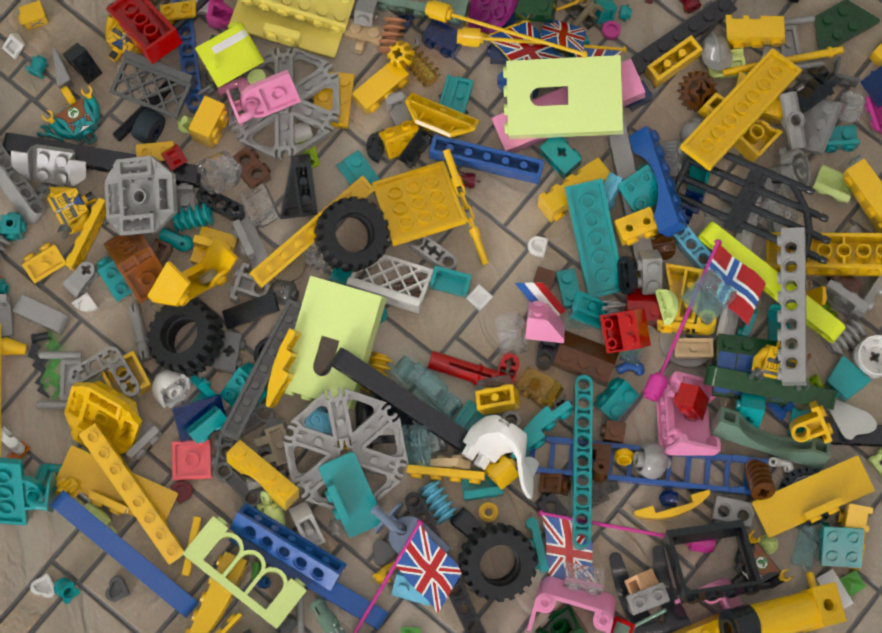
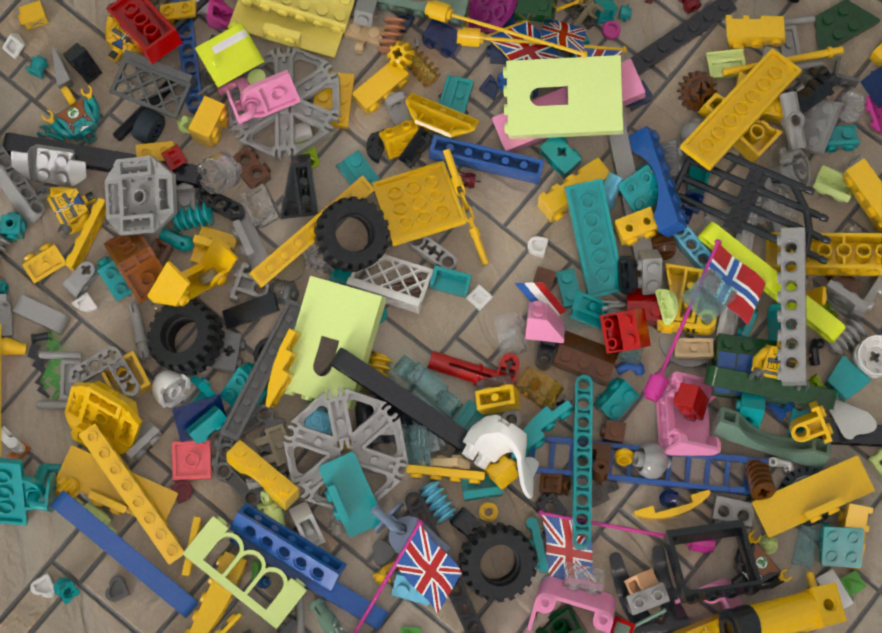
yellow brick [645,35,703,88] -> none
light grey piece [701,31,733,70] -> none
none -> dark blue tile [479,74,497,101]
none -> black arm [809,338,824,366]

